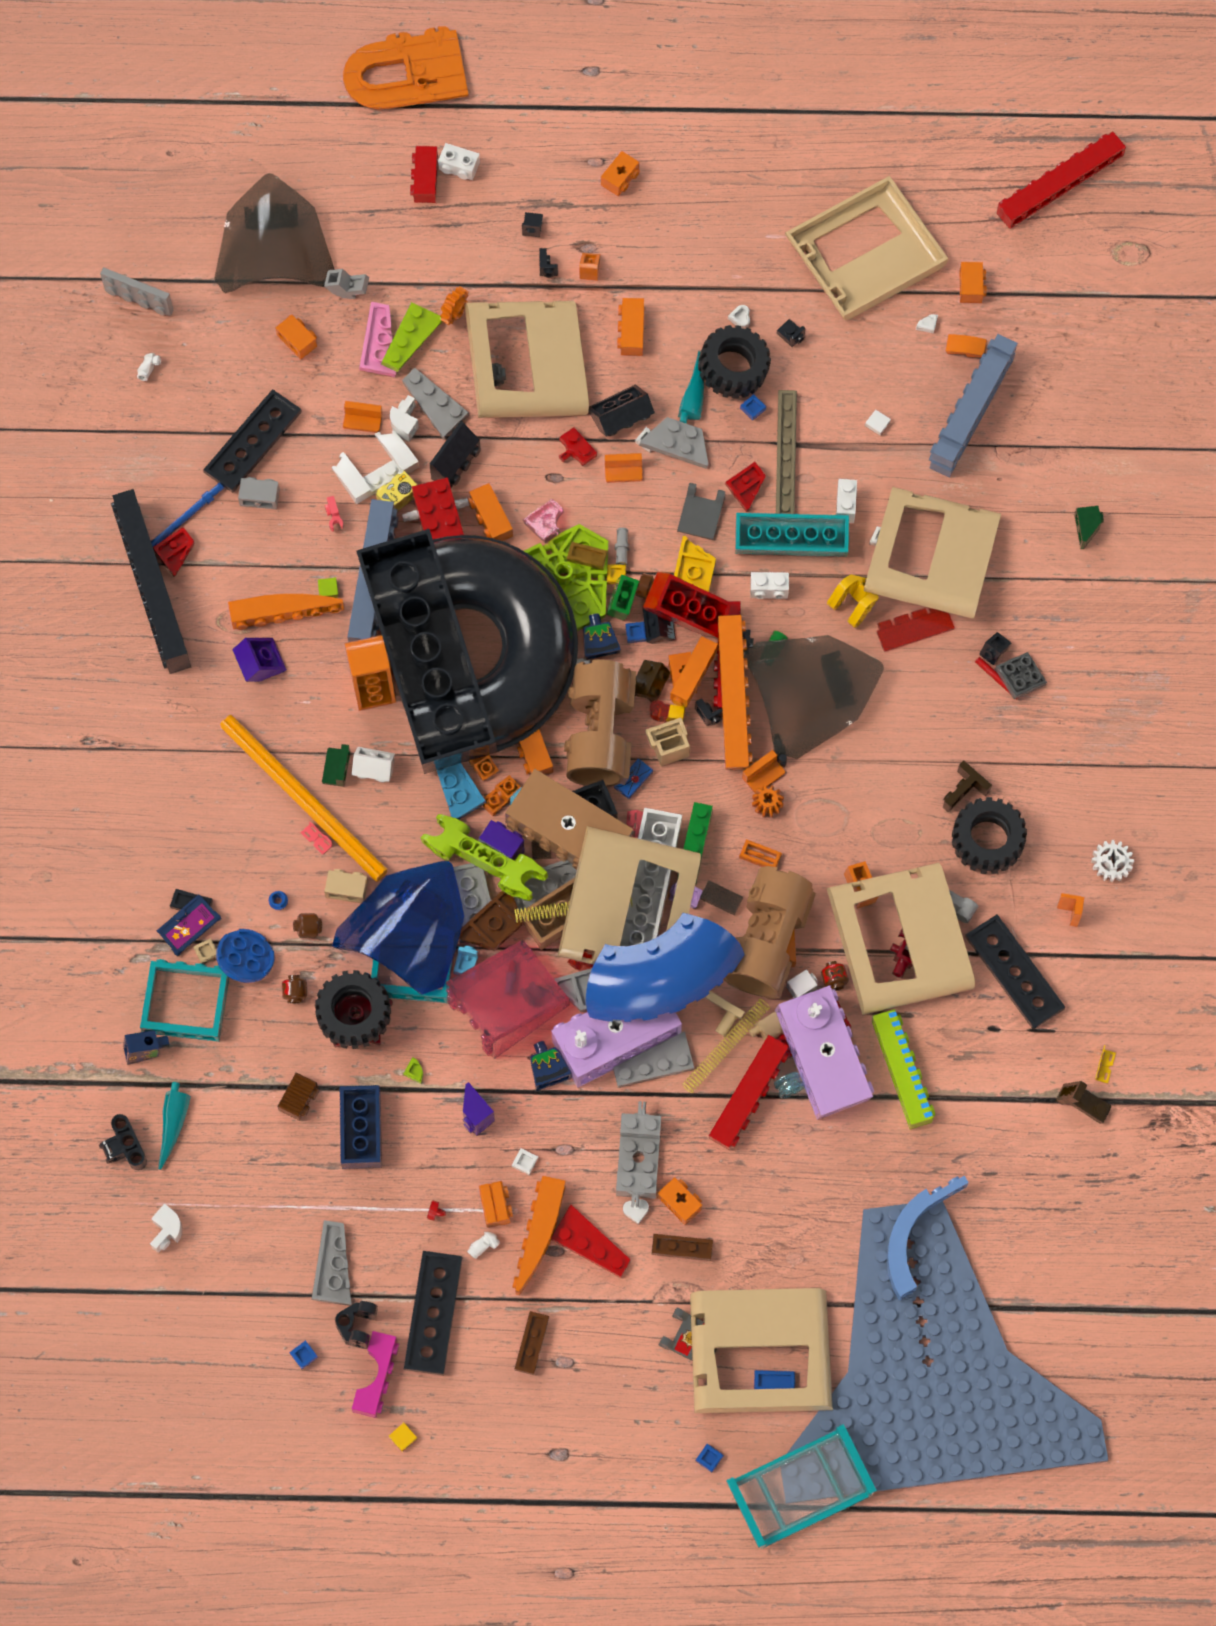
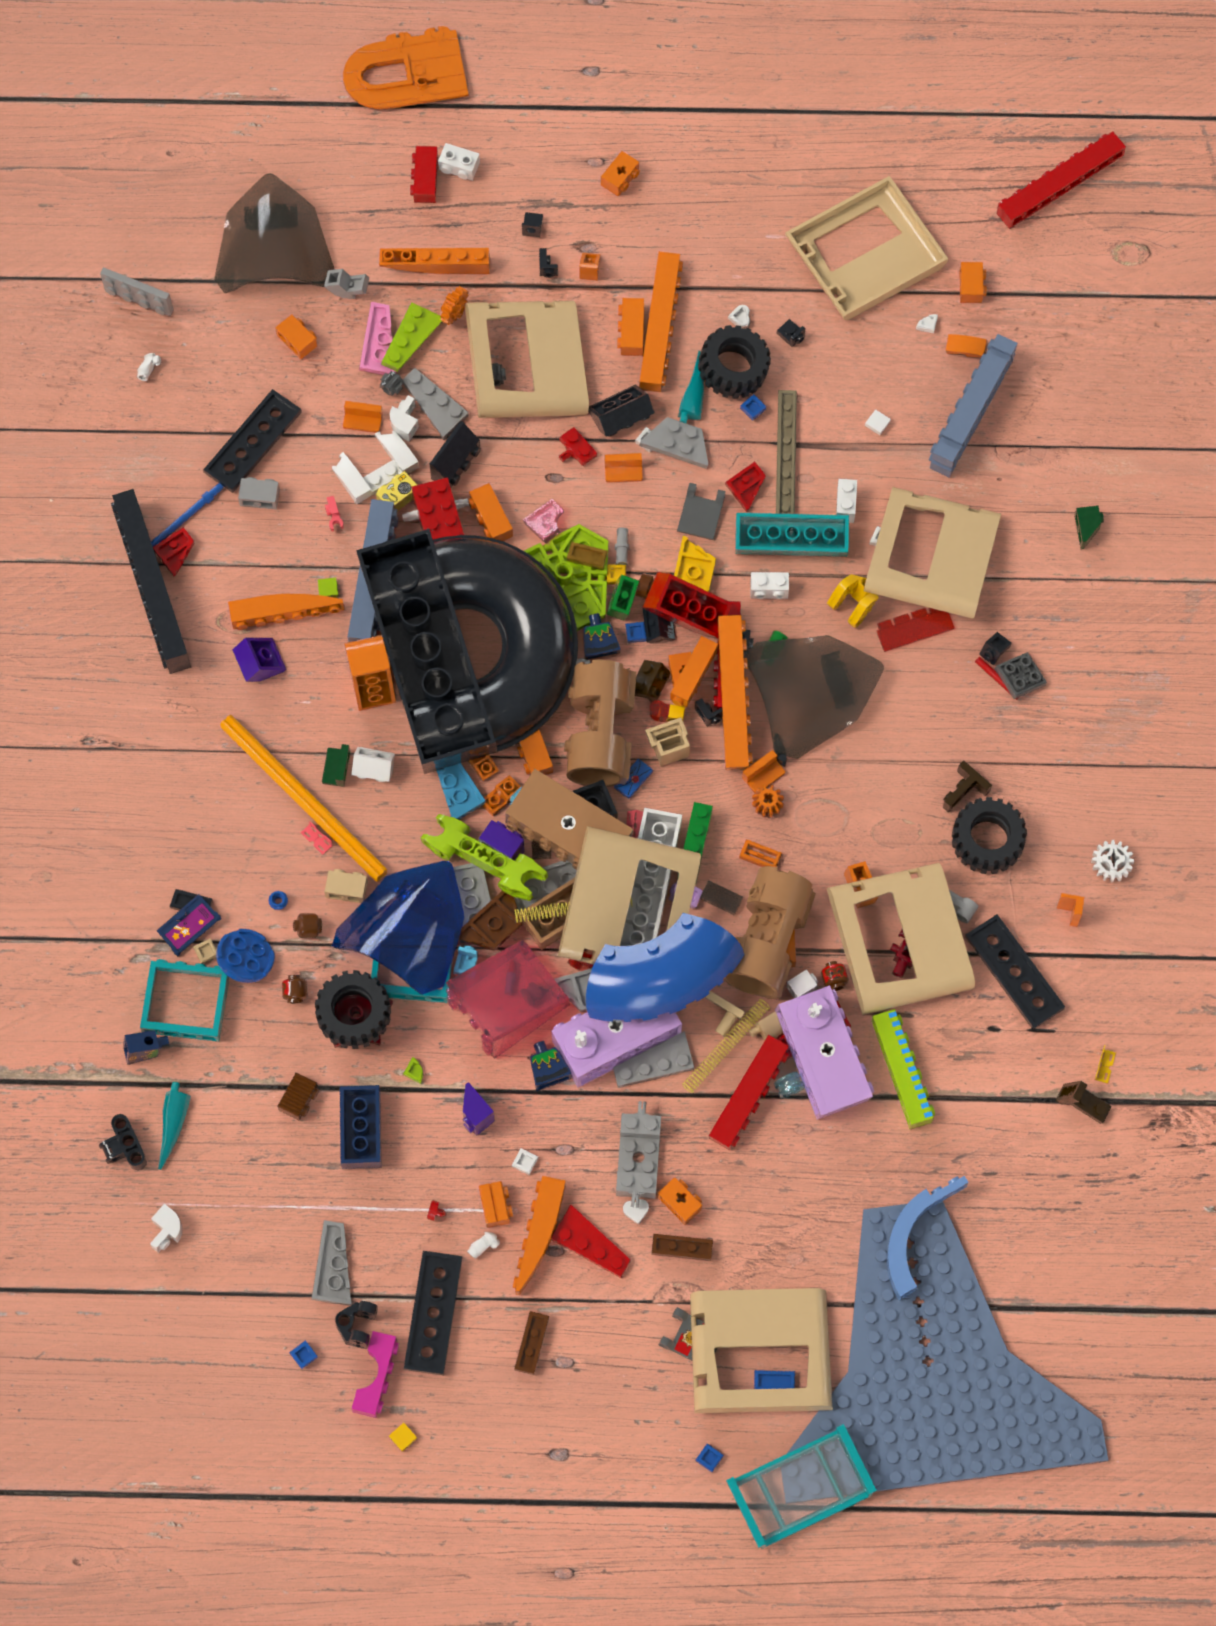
none -> orange slope [379,248,490,274]
none -> dark grey gear [380,372,404,396]
none -> orange brick [639,251,683,392]

